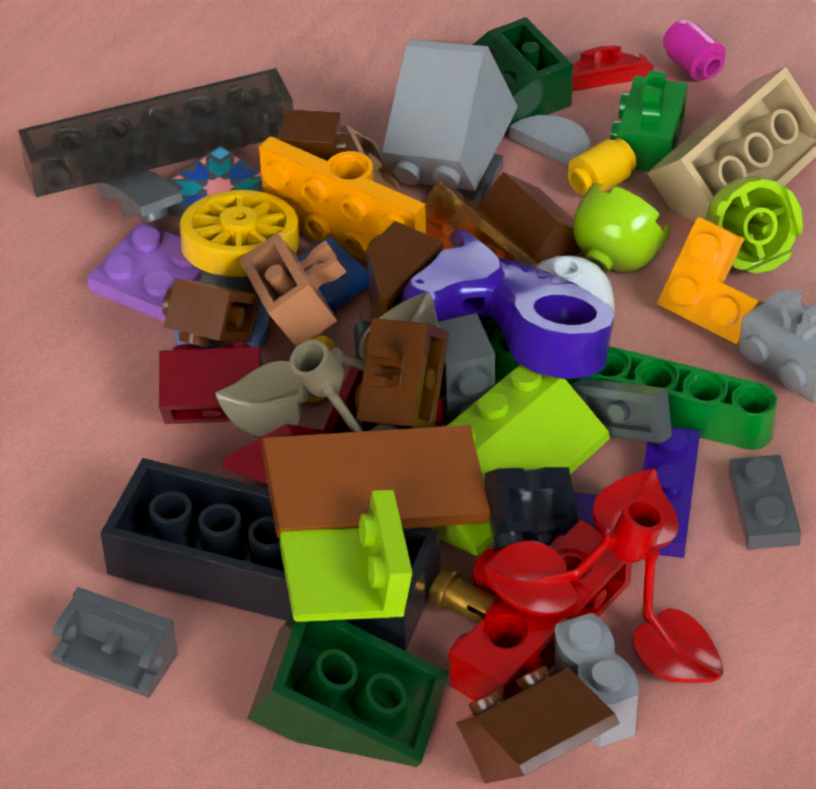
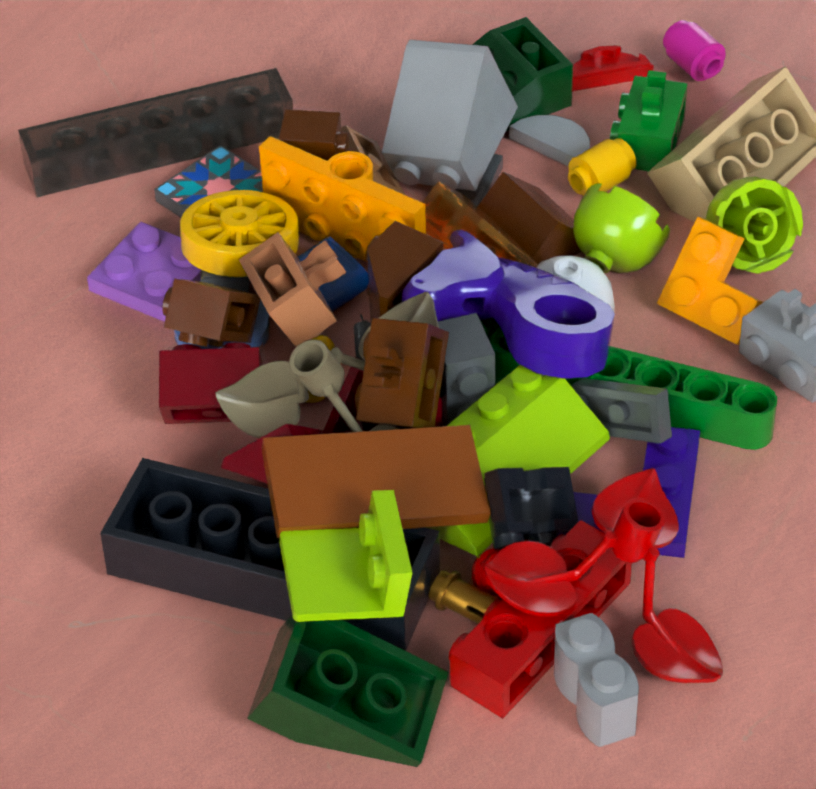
dark grey hinge [52,587,178,698] -> none
dark grey slope [96,168,183,222] -> none
reddish brown slope [456,665,620,783] -> none
dark grey plate [728,455,801,550] -> none

